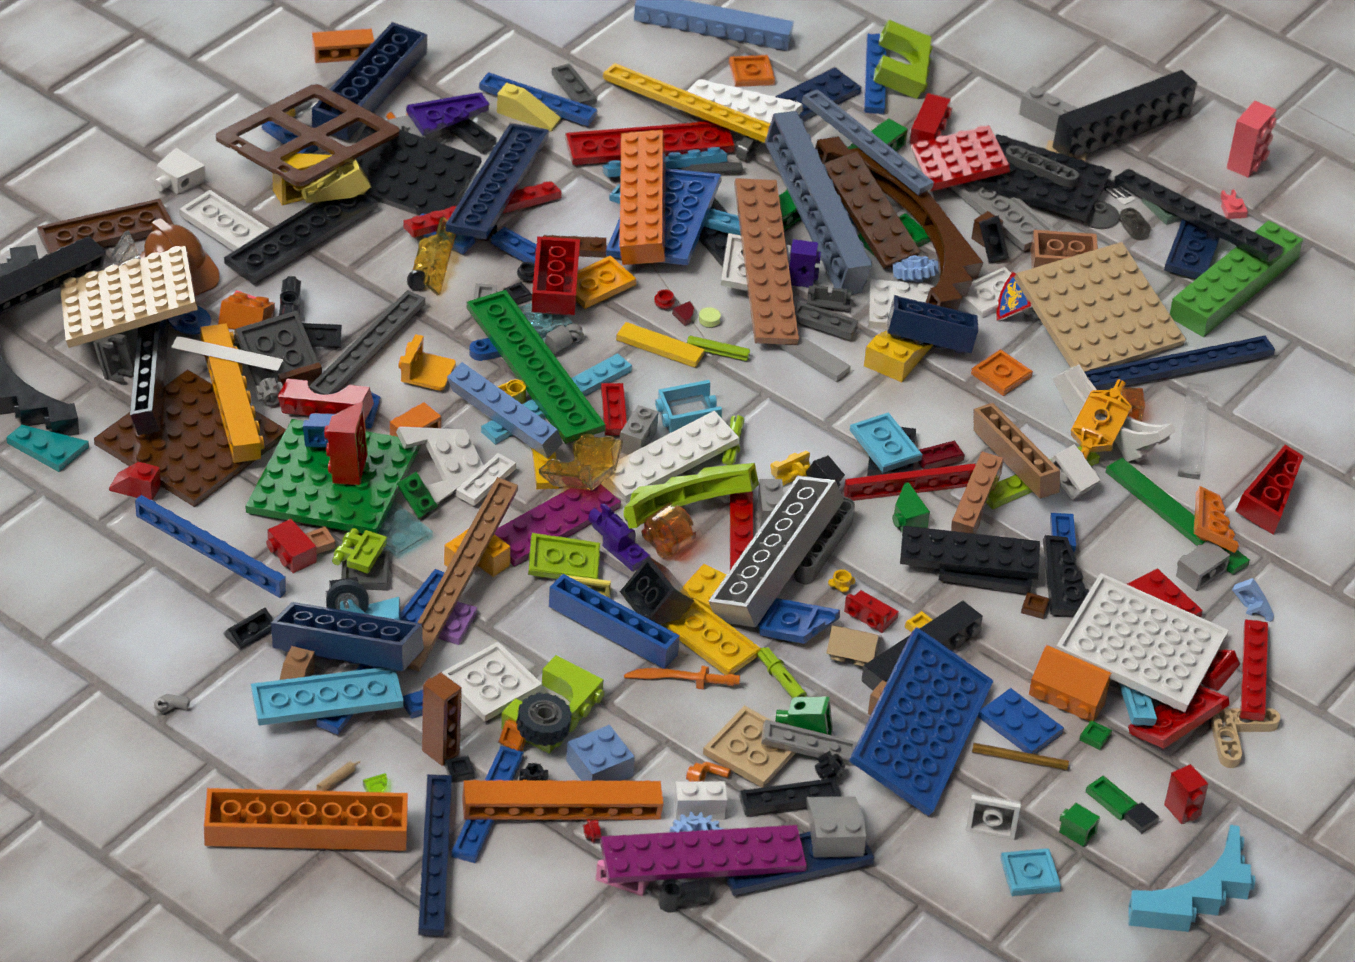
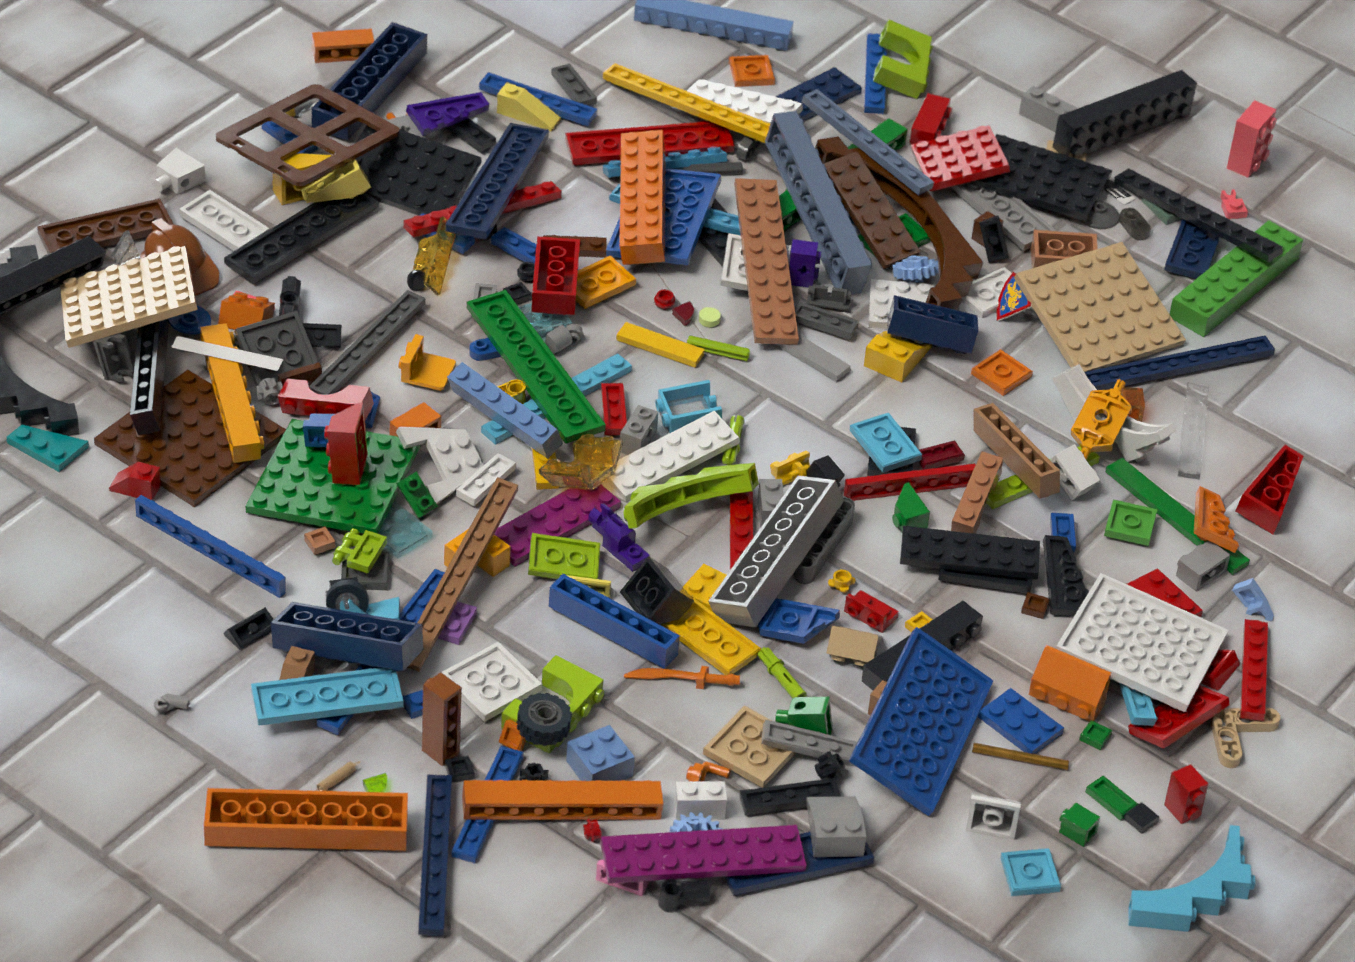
red brick [266,519,317,573] -> none
clear orange brick [641,503,696,558] -> none
dark grey beam [1005,146,1079,187] -> none
none -> bright green plate [1104,499,1157,546]

